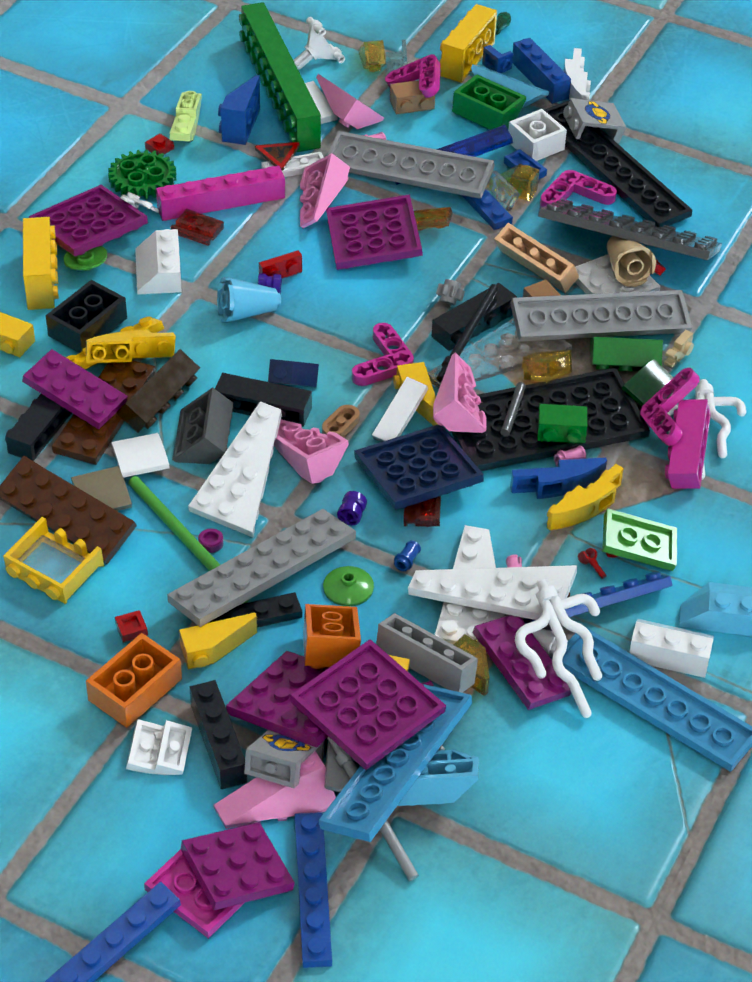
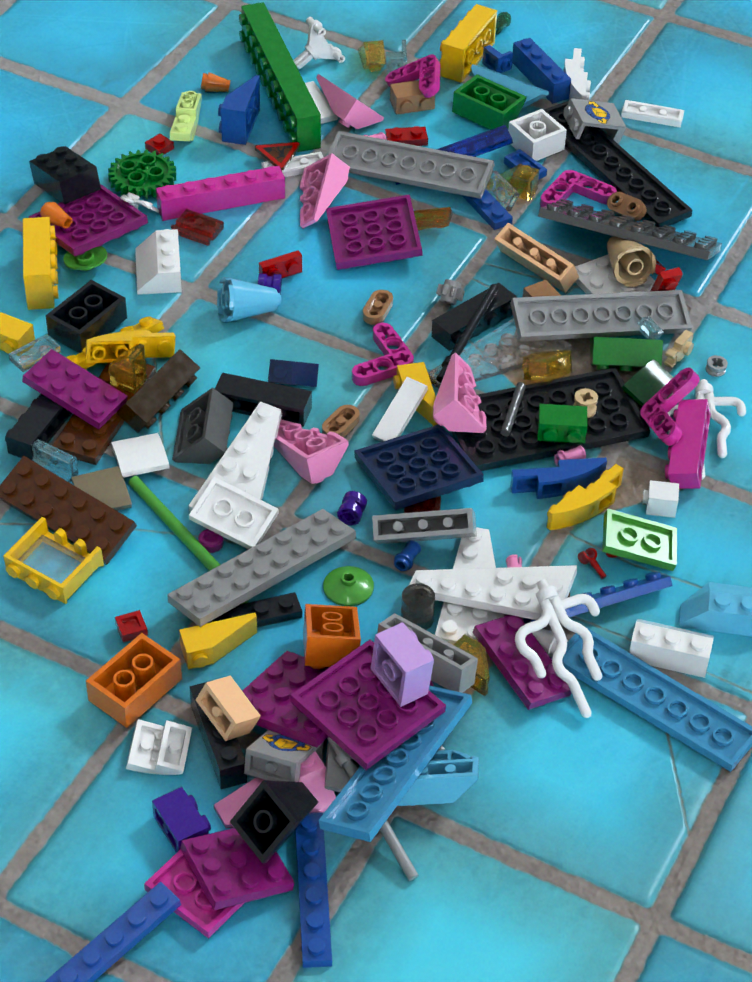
none -> clear plate [9,334,61,372]
none -> black brick [29,146,101,205]
none -> clear light blue panel [32,439,79,483]
none -> orange cone [40,202,72,229]
none -> clear yellow slope [108,344,147,394]
none -> dark purple brick [152,787,211,853]
none -> white plate [189,477,279,549]
none -> light nougat brick [196,675,261,741]
none -> orange cone [201,72,230,92]
none -> black slope [230,780,318,863]
none -> medium nougat plate [363,290,393,325]
none -> lavender brick [371,622,434,707]
none -> light grey brick [372,508,477,544]
none -> red plate [385,126,428,146]
none -> clear smoke wheel [401,583,435,630]
none -> tan wheel [574,388,598,418]
none -> medium nougat plate [607,192,646,221]
none -> white tile [621,100,685,128]
none -> clear light blue plate [637,316,665,340]
none -> white brick [642,480,679,518]
none -> red plate [651,267,683,291]
none -> light grey bush [705,355,728,377]

